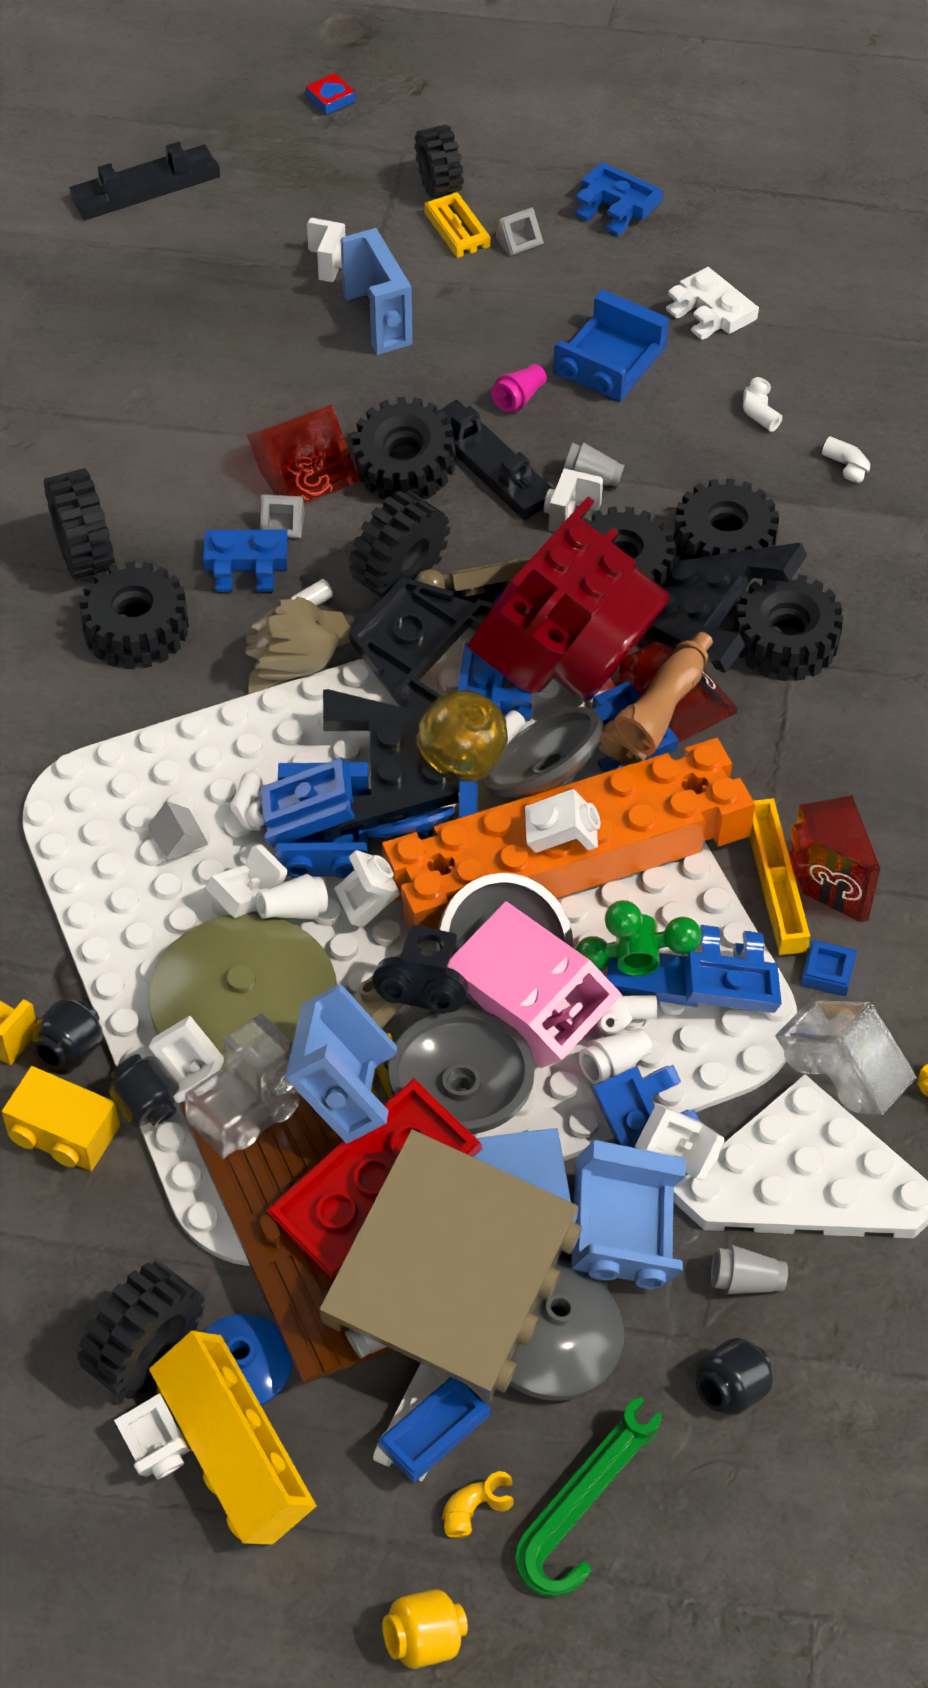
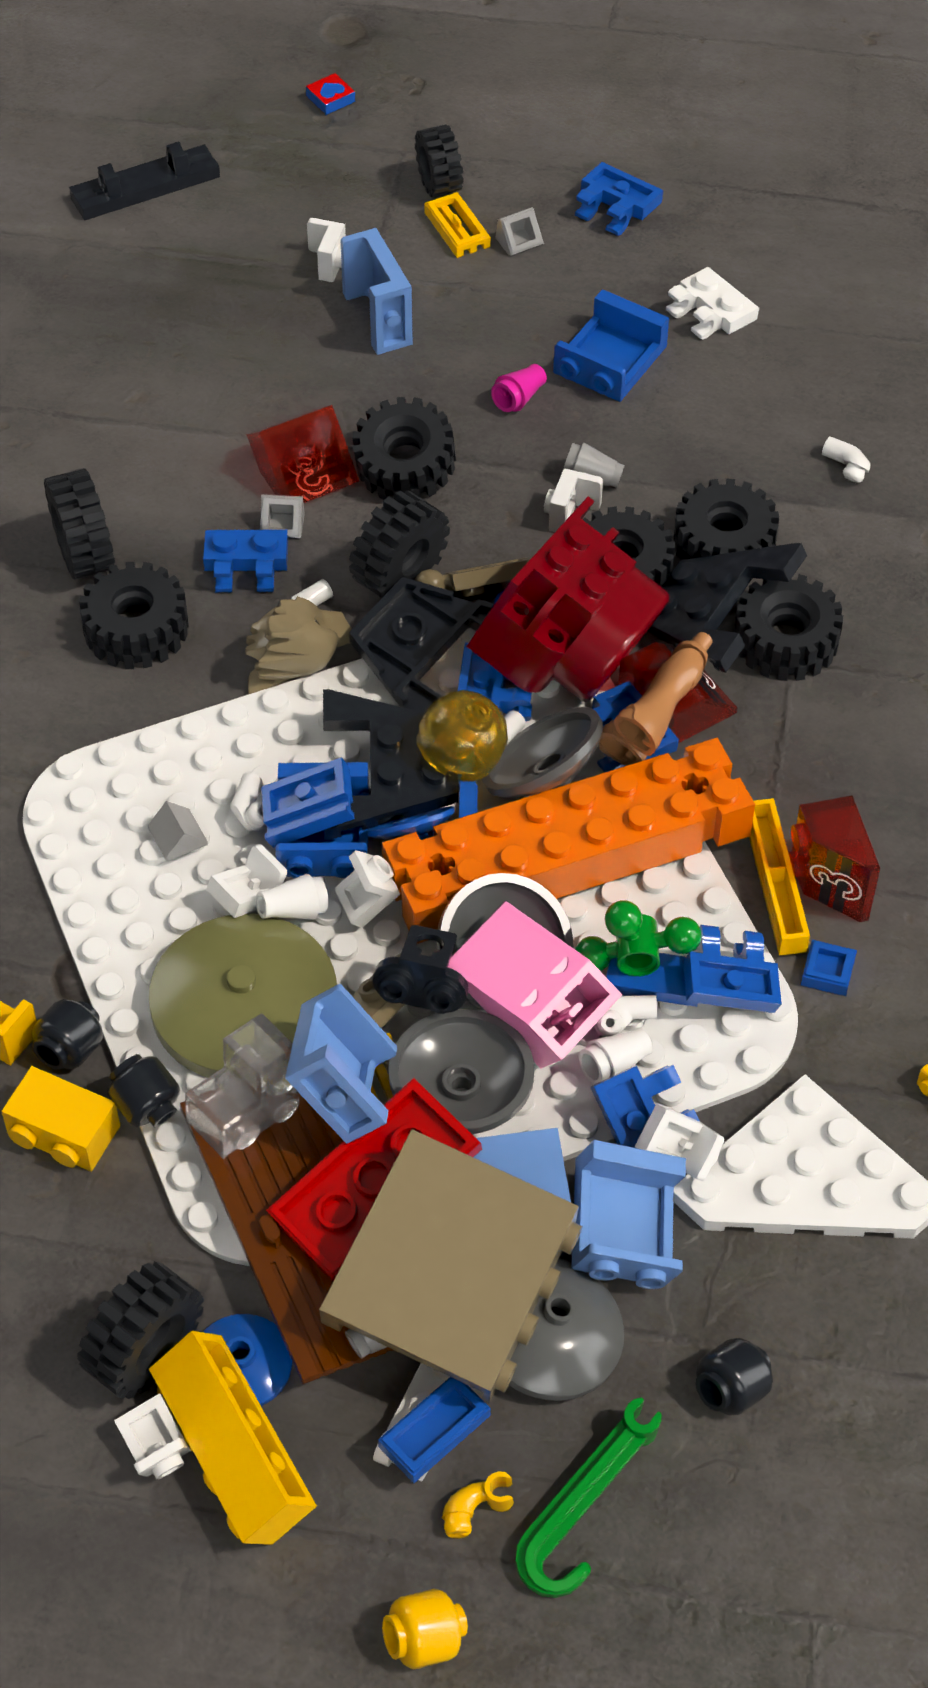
white bracket [148,1016,225,1103] -> none
black hinge [438,399,553,520] -> none
white bracket [525,789,601,853] -> none
light grey cone [711,1244,788,1295] -> none
white arm [743,377,782,432] -> none
clear brick [775,1000,917,1115] -> none

